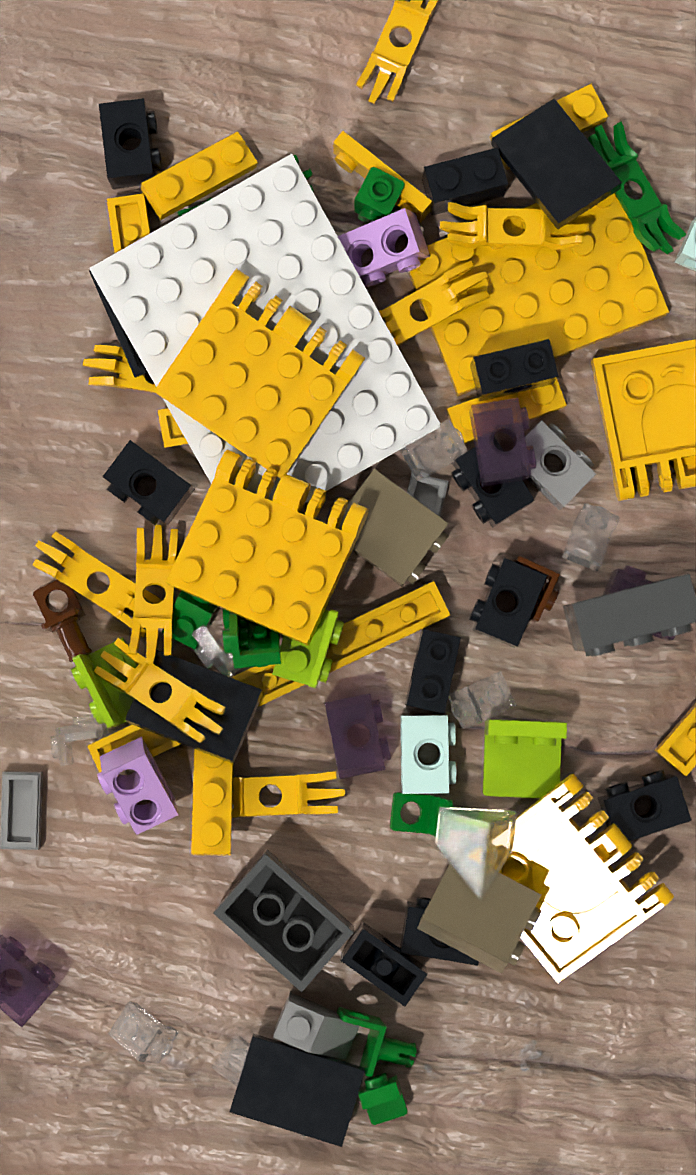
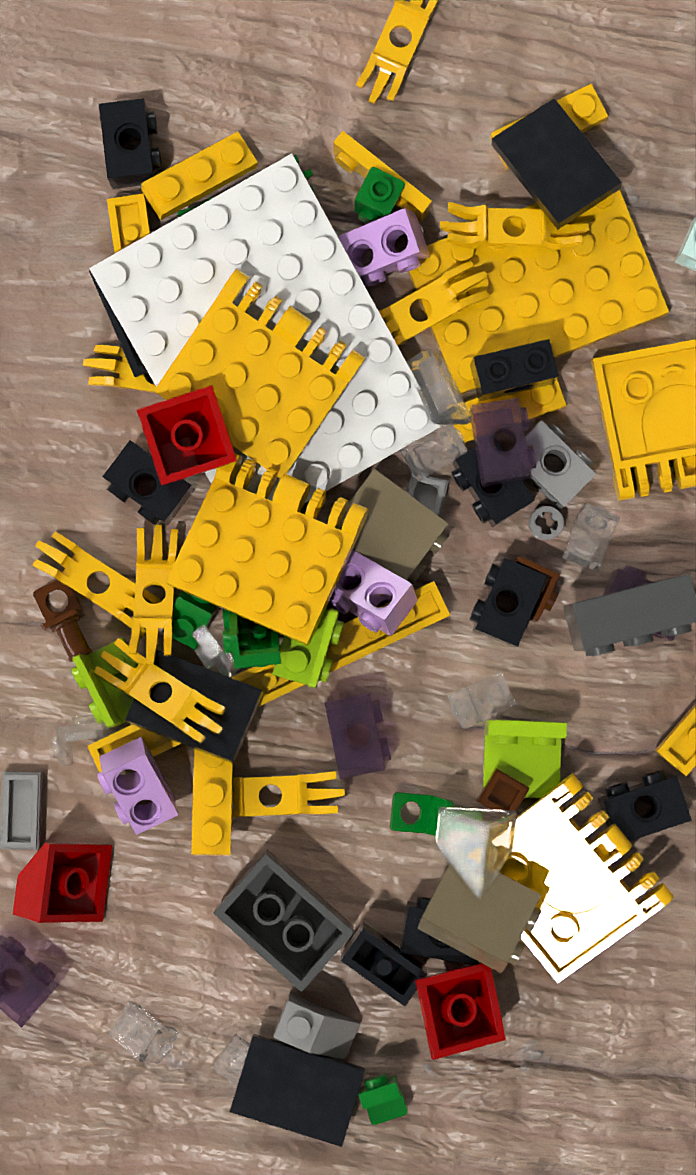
green bracket [337,1007,417,1077] -> none
light aqua brick [400,714,456,794] -> none
black brick [405,629,461,714] -> none
black brick [422,147,508,216] -> none
green piece [588,122,687,255] -> none
none -> red slope [13,843,113,923]
none -> red slope [137,385,237,485]
none -> lavender brick [329,550,418,636]
none -> clear slope [407,348,472,425]
none -> red slope [415,963,506,1060]
none -> reddish brown tile [476,767,530,821]
none -> light grey bush [528,506,564,540]

